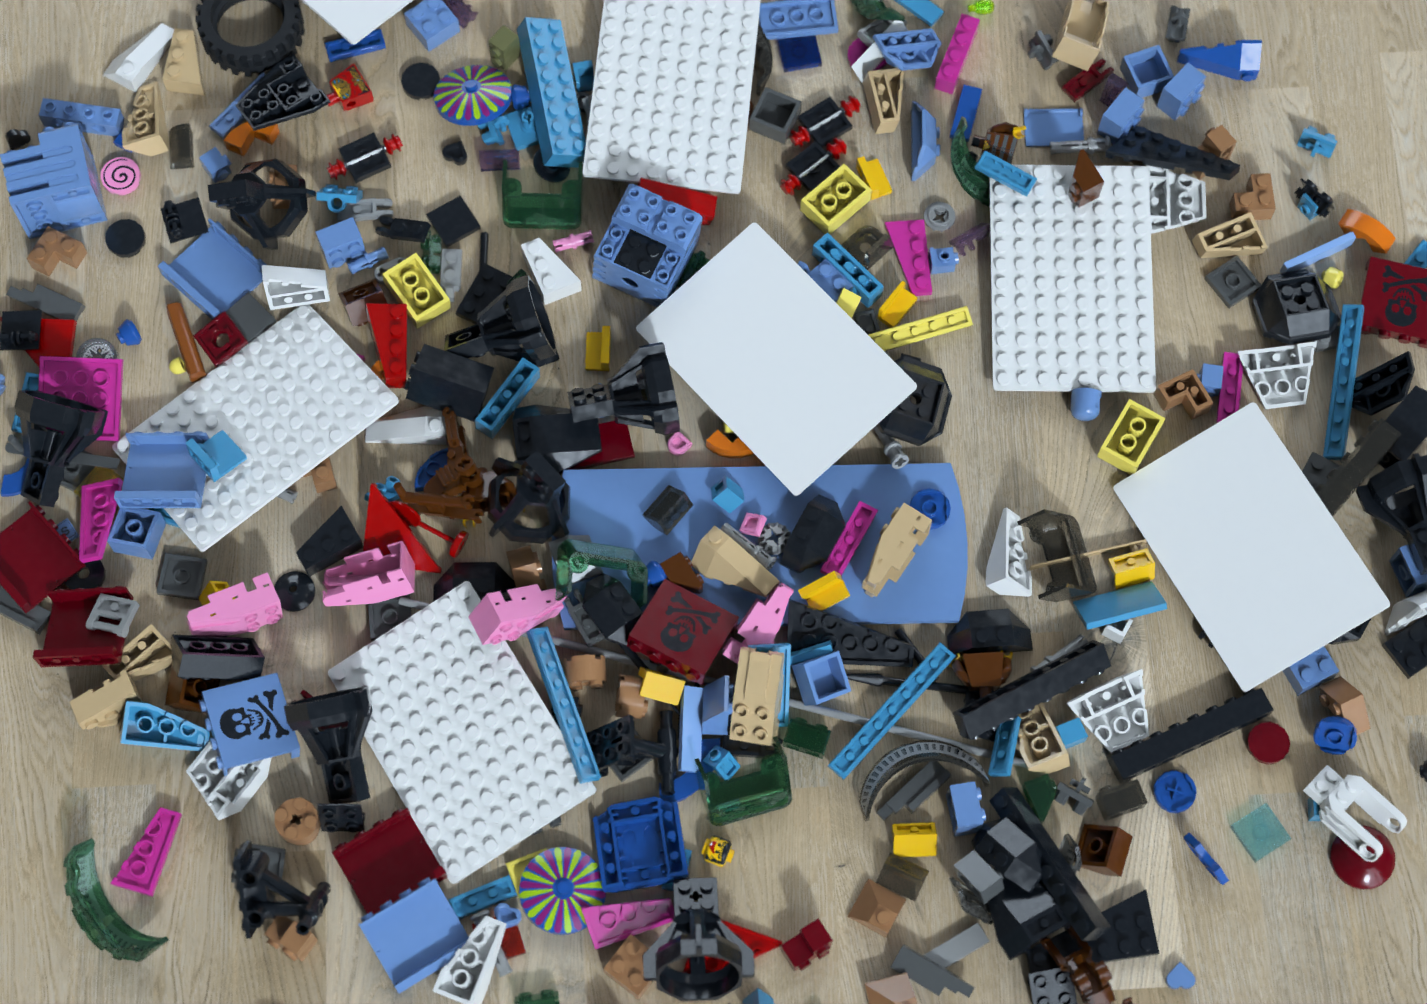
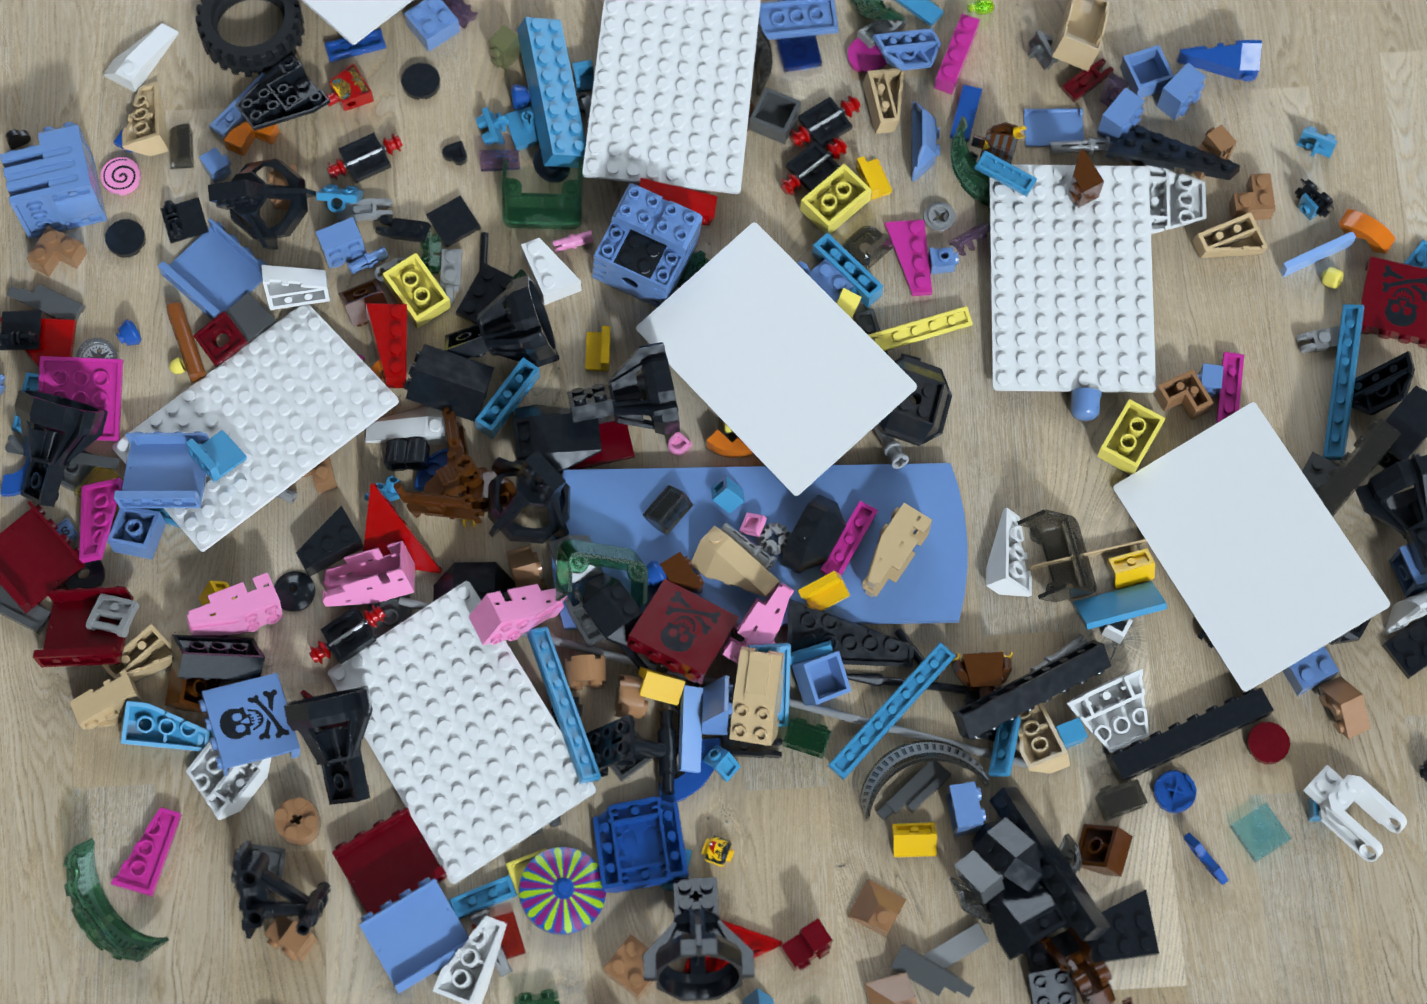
medium blue brick [39,98,125,137] -> none
dark grey tile [157,553,208,601] -> none
tan wedge [162,28,205,96] -> none
black hinge [317,804,365,833] -> none
red piece [390,501,469,558] -> none
dish [434,65,512,126] -> none
medium blue tile [494,903,522,929] -> none
dark pink wing [580,898,674,950] -> none
clear green windscreen [694,736,792,826] -> none
white sticker [851,16,908,83] -> none
clear smoke panel [876,852,929,901] -> none
yellow panel [877,281,918,328] -> none
blue tile [910,488,951,530] -> none
black wedge [947,609,1033,656] -> none
clear green slope [1022,774,1057,824] -> none
dark grey hips [1054,777,1094,816] -> none
dark grey hips [1166,5,1190,43] -> none
medium blue tile [1166,962,1196,989] -> none
dark grey tile [1204,256,1261,309] -> none
white wedge [1237,341,1317,409] -> none
black piece [1252,269,1341,345] -> none
blue tile [1313,716,1357,755] -> none
dark red dish [1330,825,1396,890] -> none
none -> black plate [309,604,386,664]
none -> black brick [384,437,430,471]

